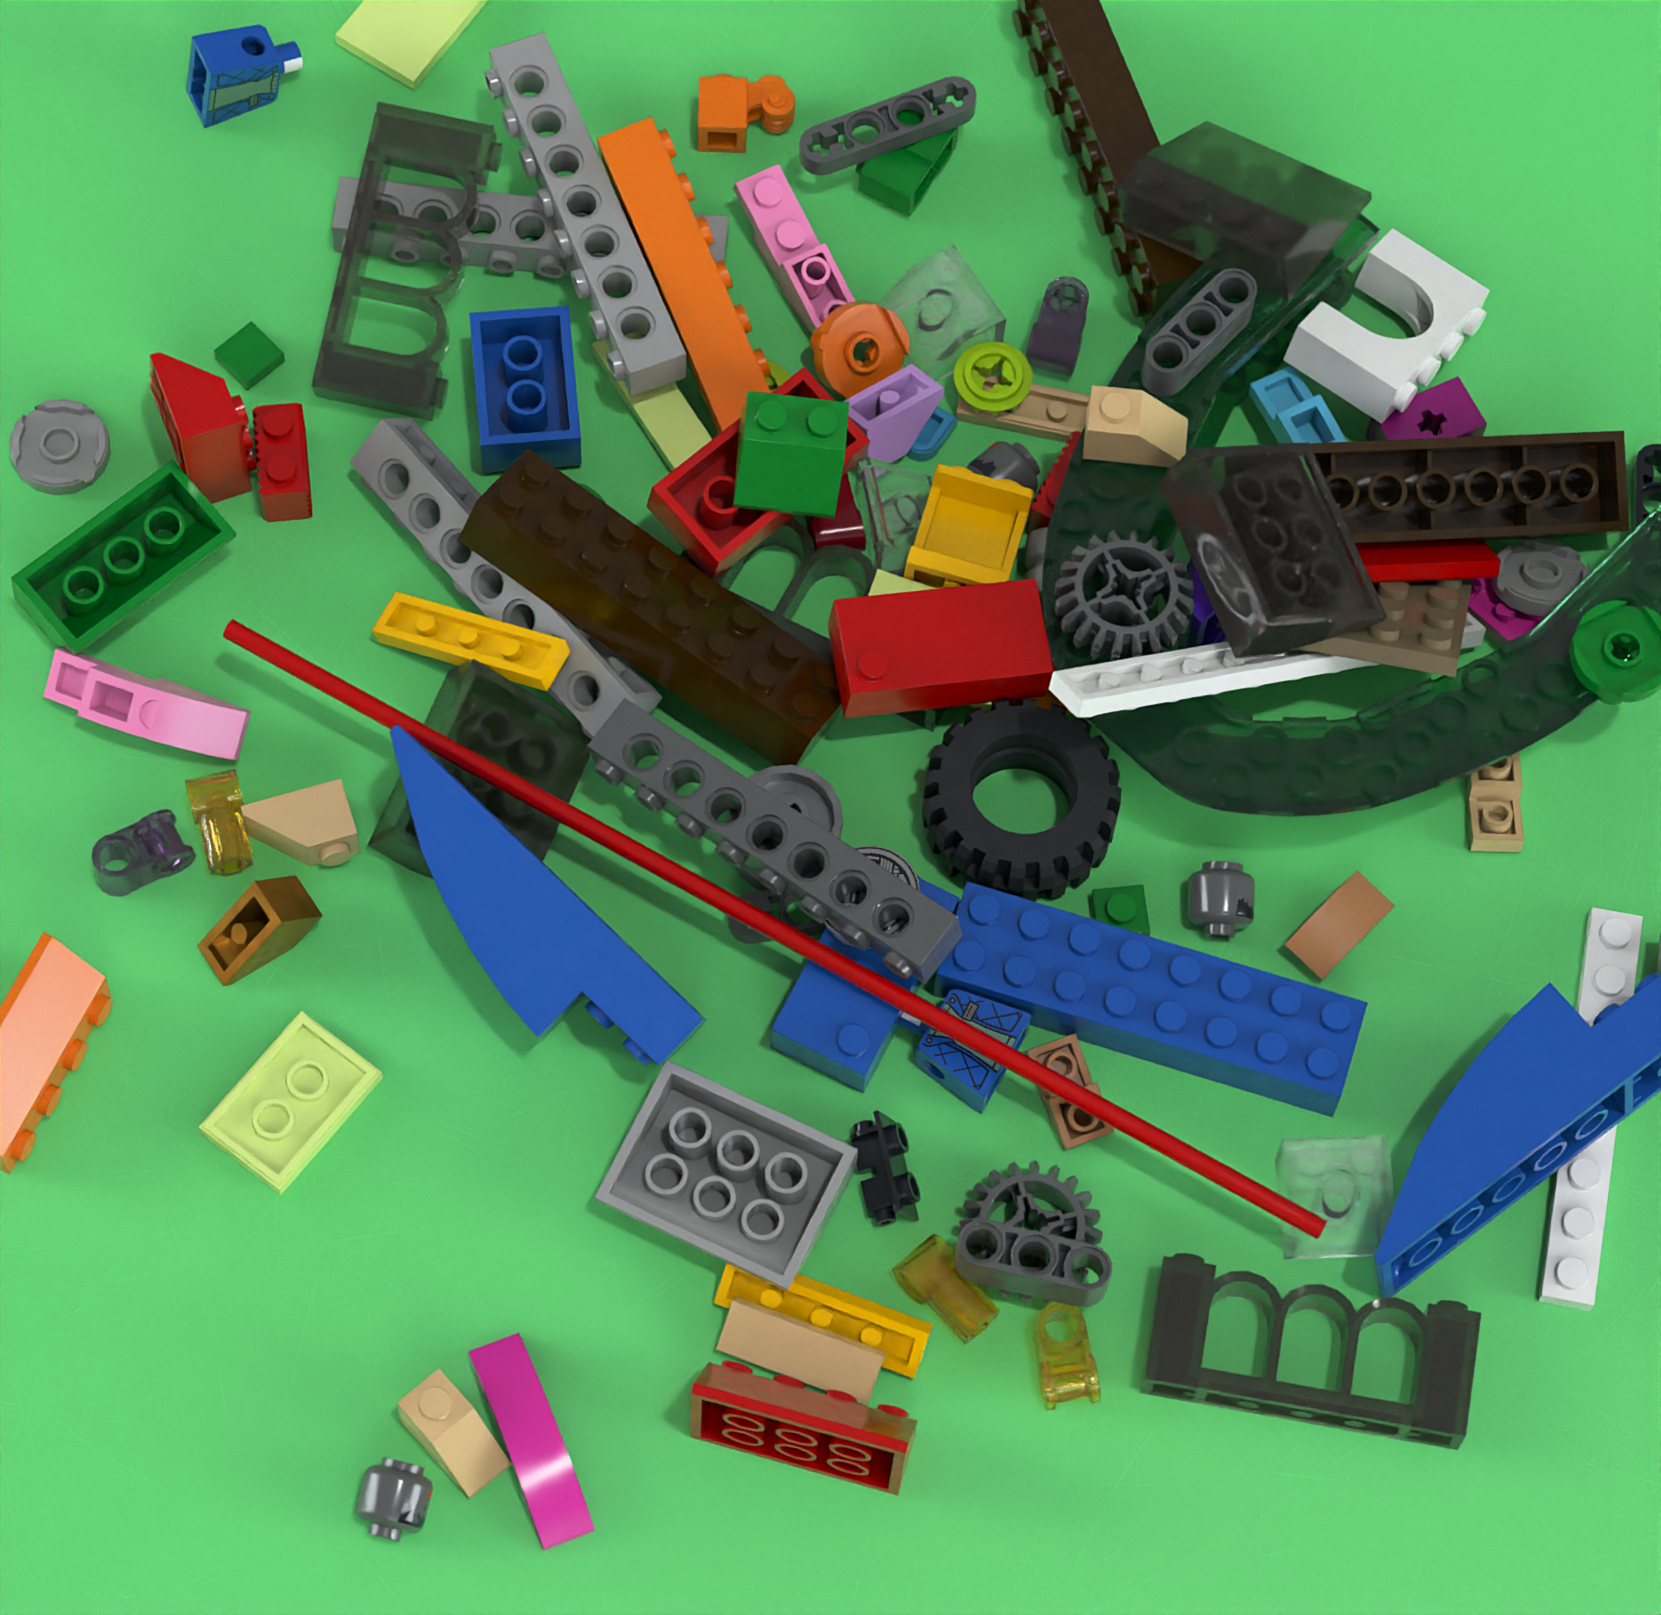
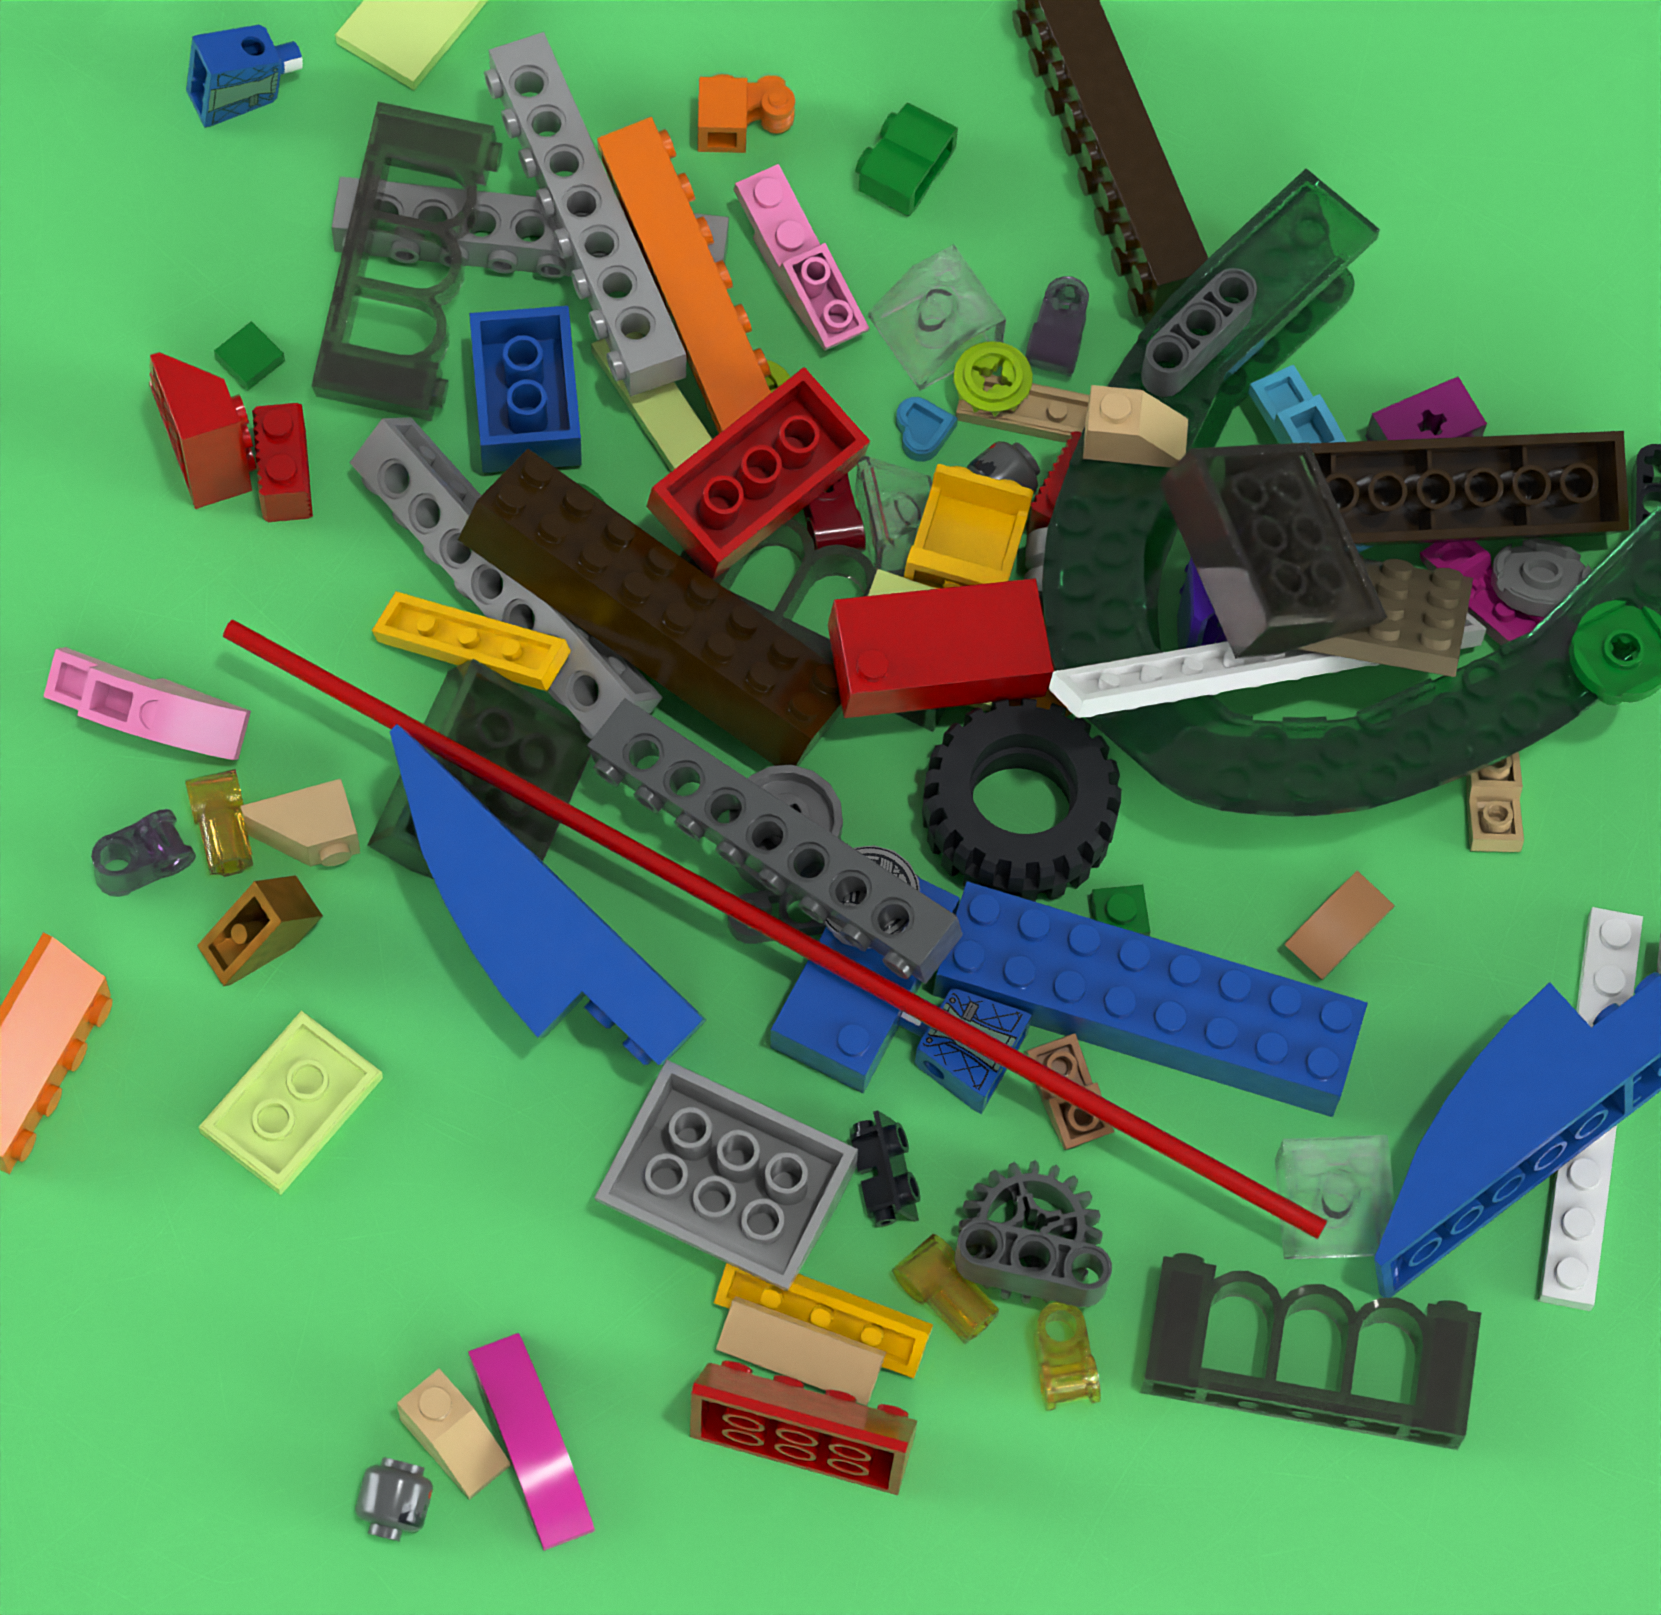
light grey tile [9,399,111,495] -> none
green slope [11,459,236,656] -> none
green slope [733,391,849,519] -> none
dark grey beam [799,76,977,176] -> none
orange plate [810,301,910,399] -> none
lavender slope [843,364,944,476] -> none
dark grey gear [1054,529,1194,662] -> none
clear smoke slope [1117,121,1372,301] -> none
dark grey head [1187,861,1255,939] -> none
white arch [1283,228,1490,424] -> none
red tile [1339,540,1501,583] -> none

